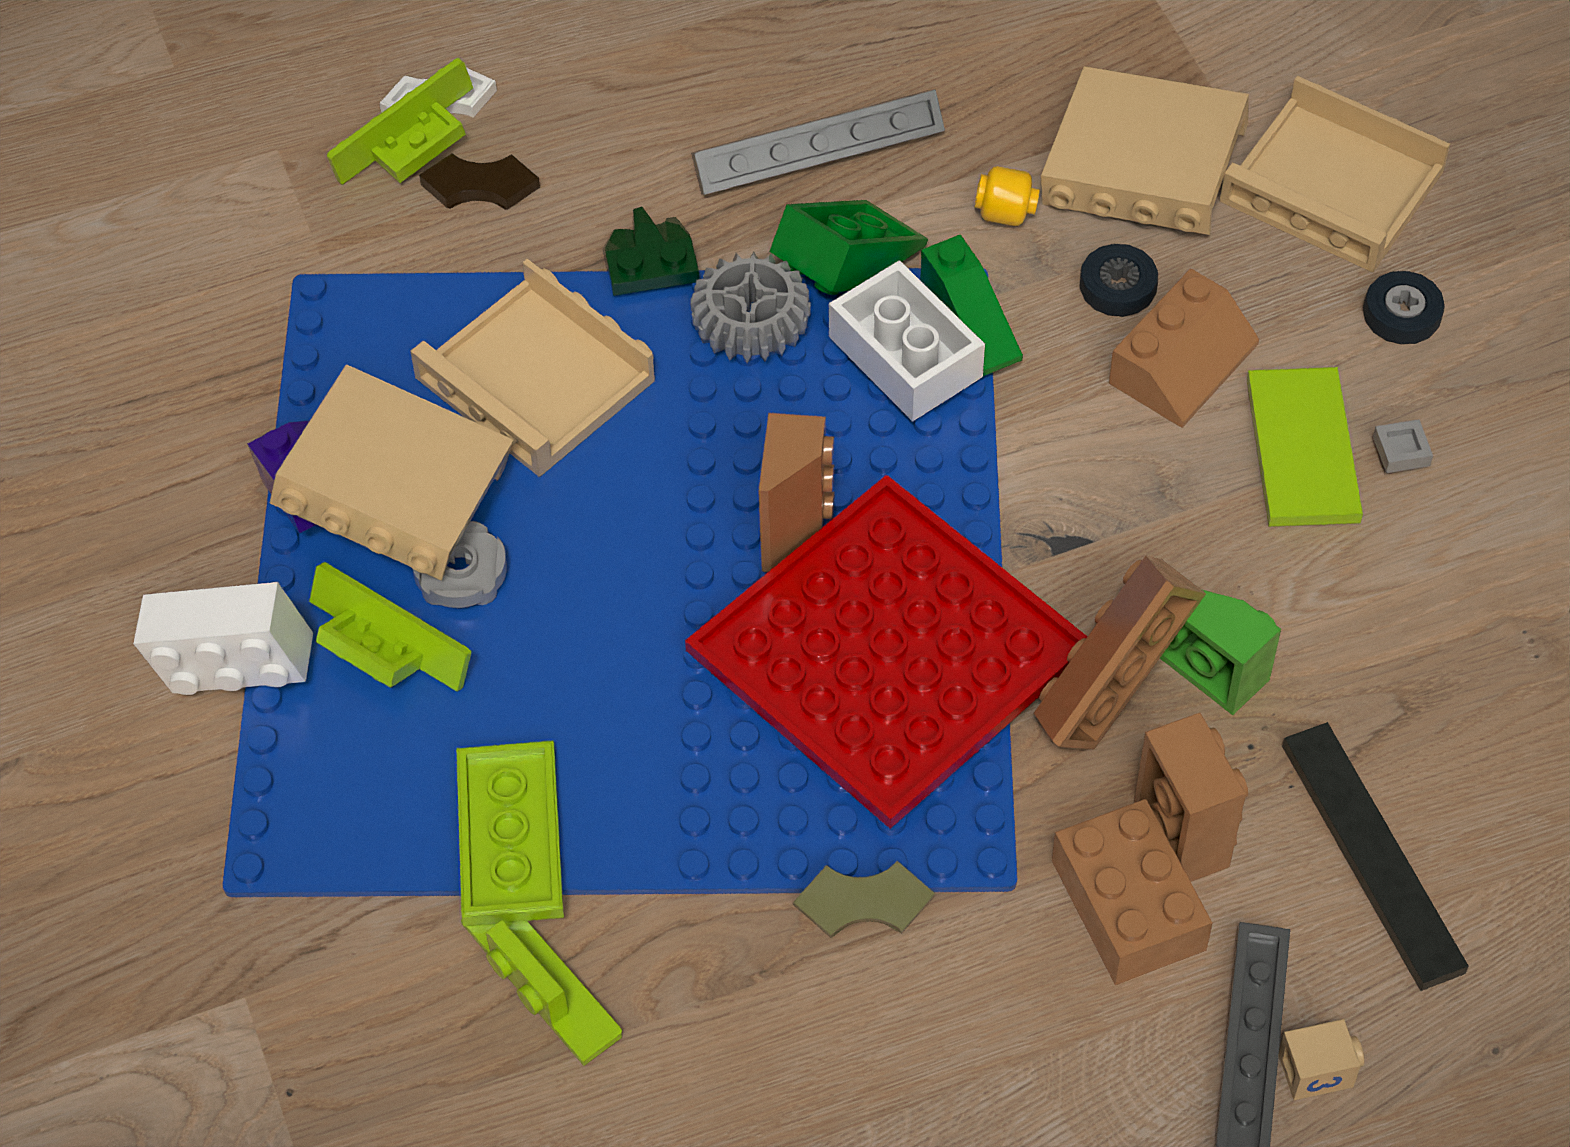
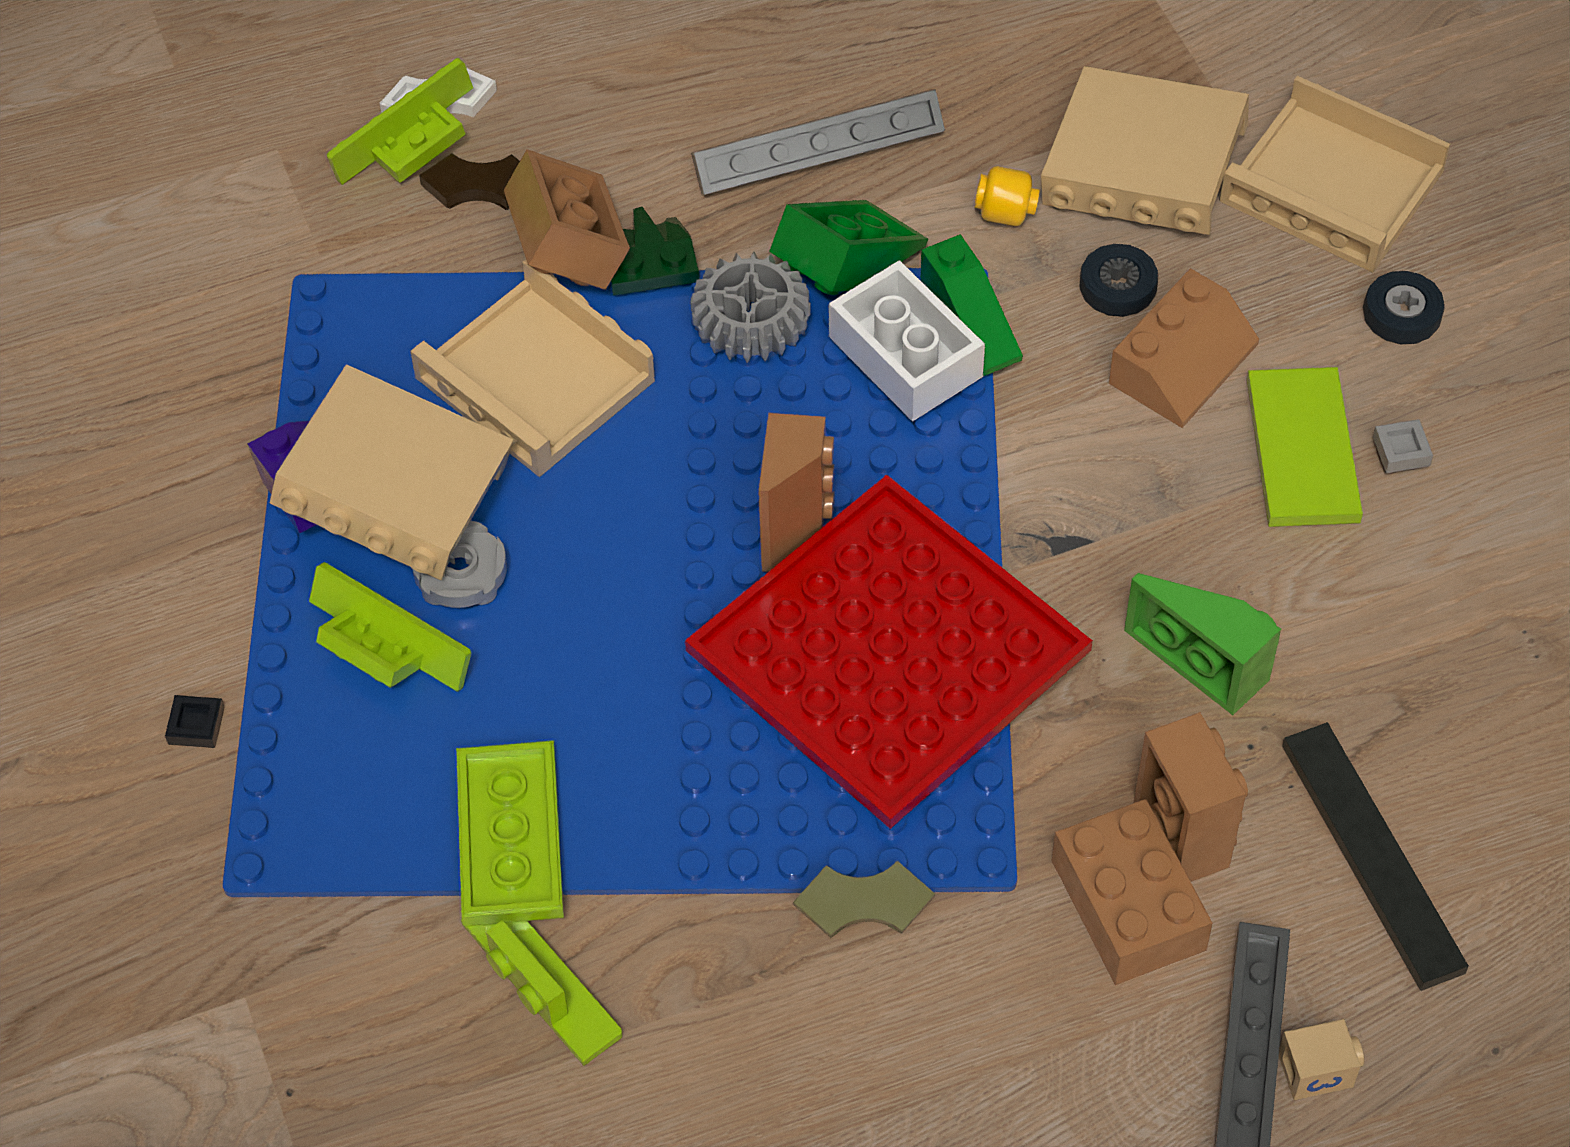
white brick [133,582,313,695] -> none
medium nougat slope [1034,556,1206,750] -> none
none -> black tile [165,695,225,748]
none -> medium nougat brick [504,149,630,290]

